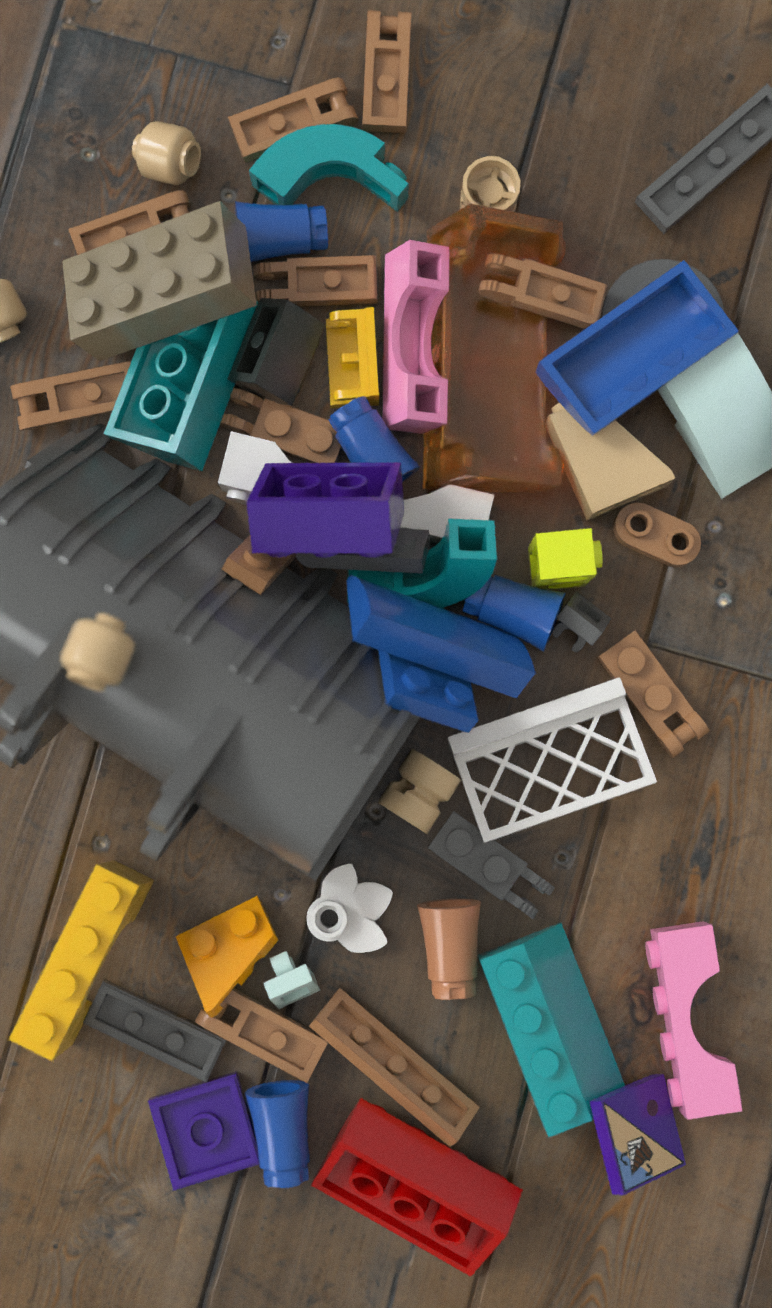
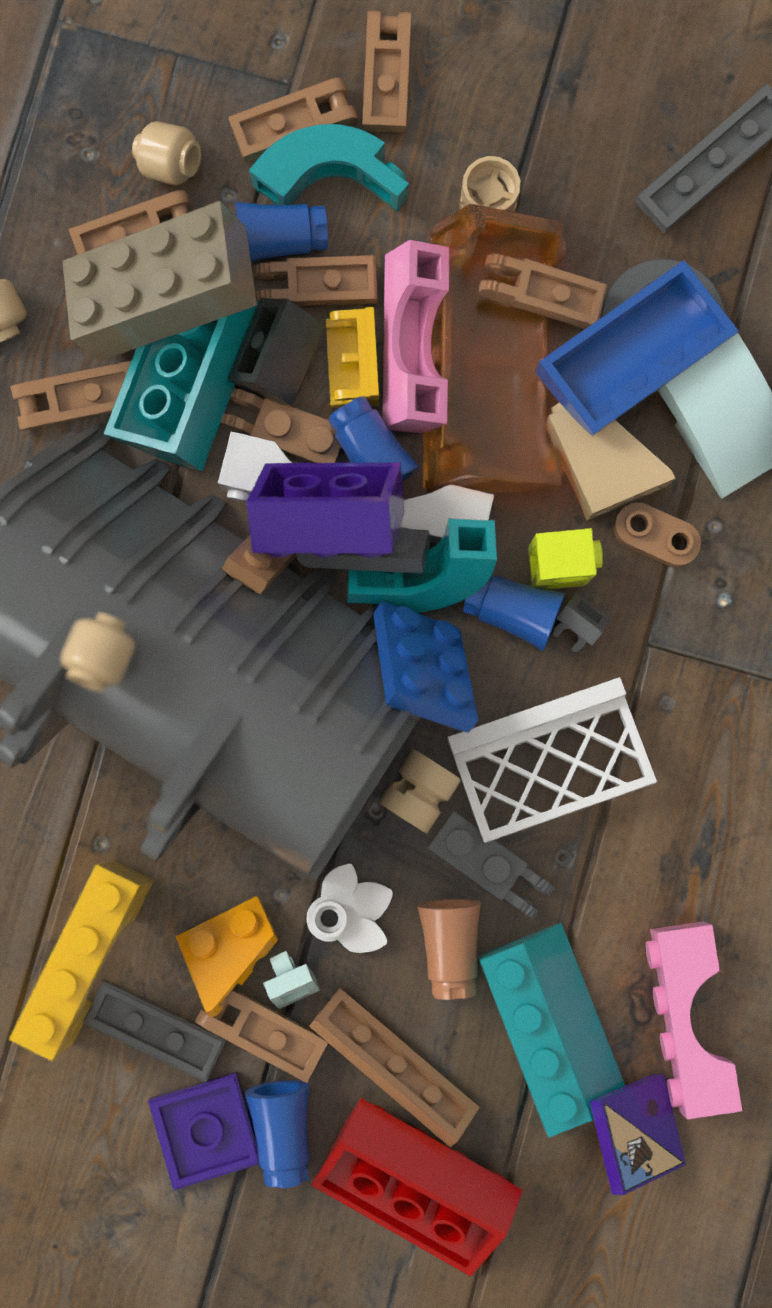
blue slope [346,575,535,698] -> none
medium nougat plate [597,630,709,758] -> none

